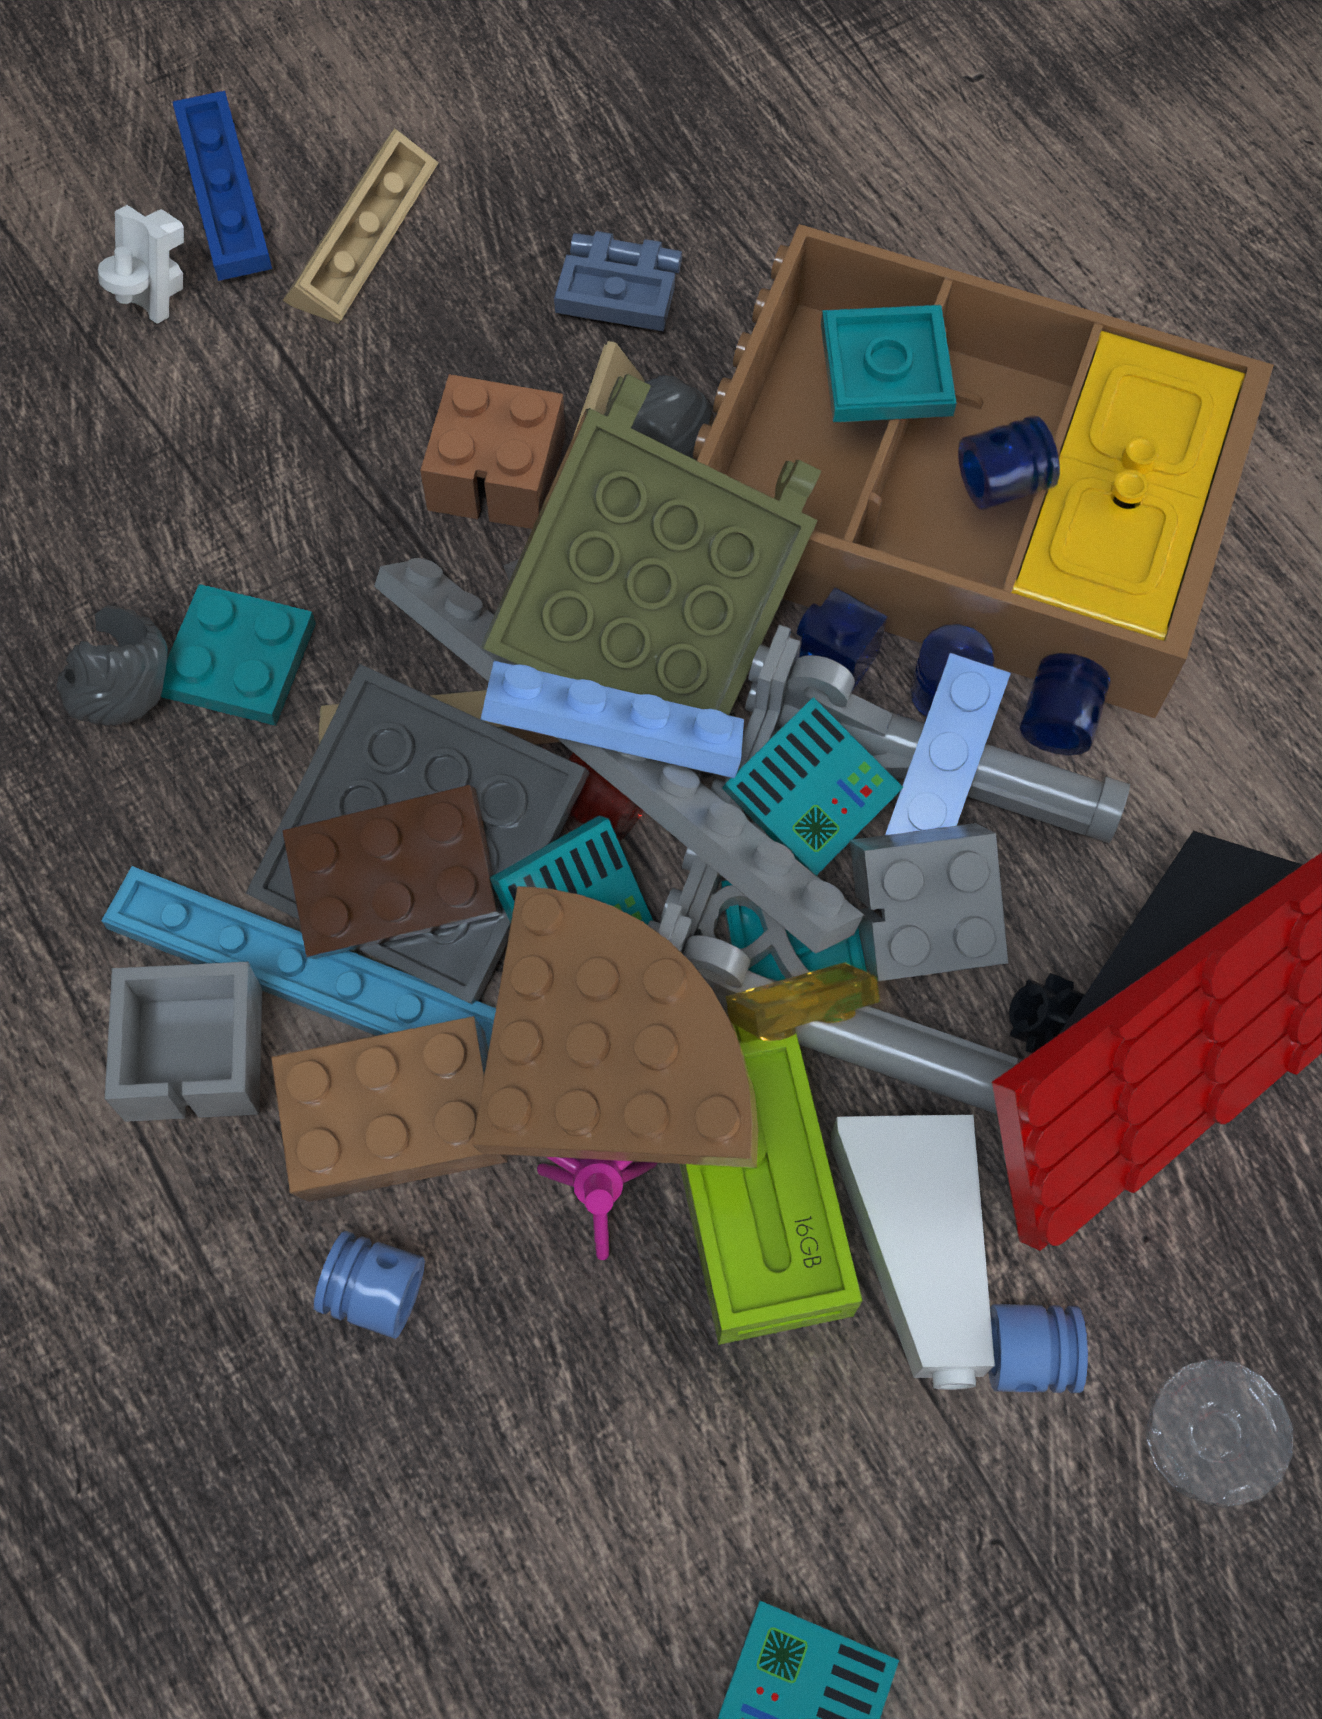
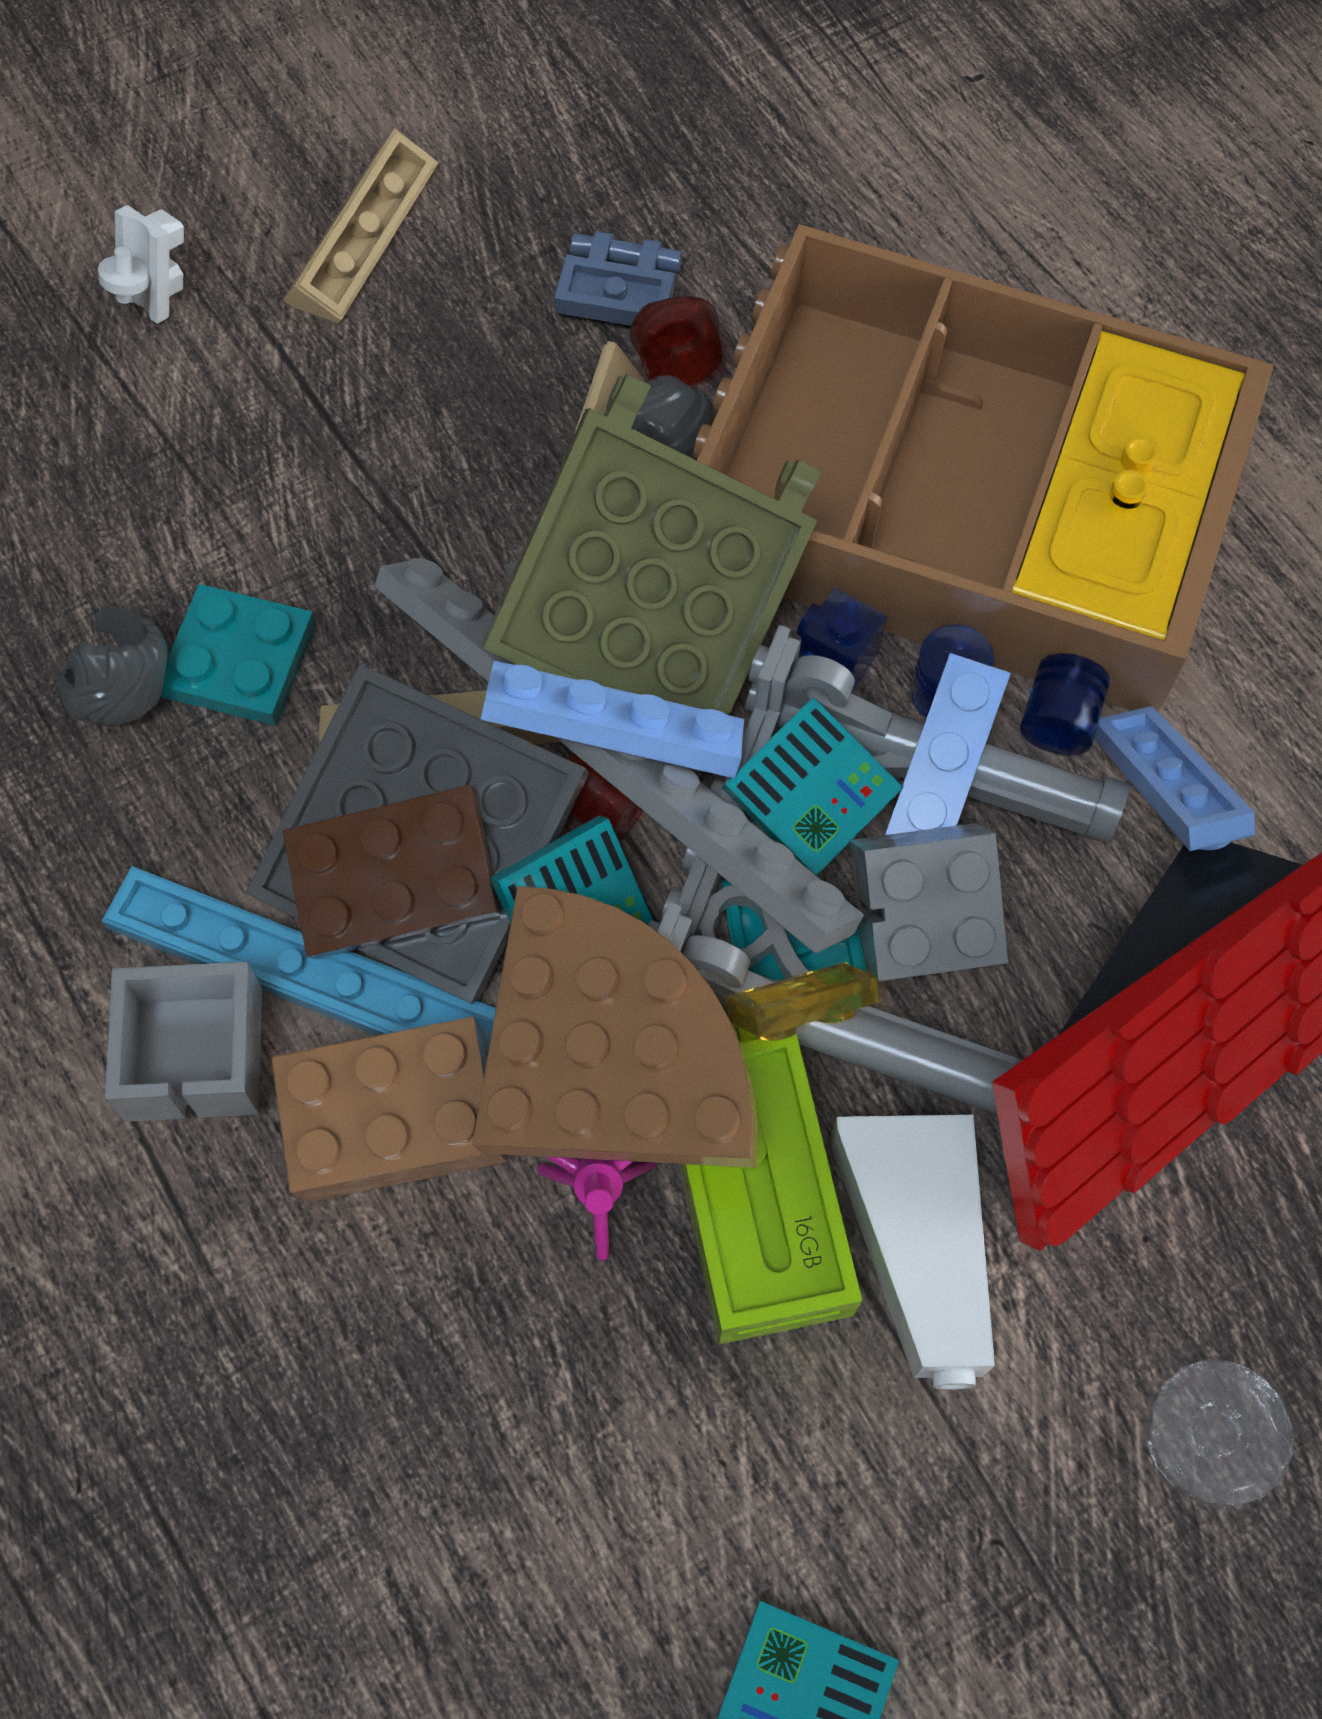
blue plate [172,91,272,281] -> none
medium blue piece [314,1231,425,1339] -> none
nougat piece [420,374,565,529] -> none
teal tile [821,305,957,422] -> none
clear blue piece [958,415,1060,510] -> none
medium blue piece [988,1304,1088,1393] -> none
black gear [1009,973,1085,1054] -> none
none -> clear red hair [630,296,723,385]
none -> light blue plate [1094,706,1255,851]

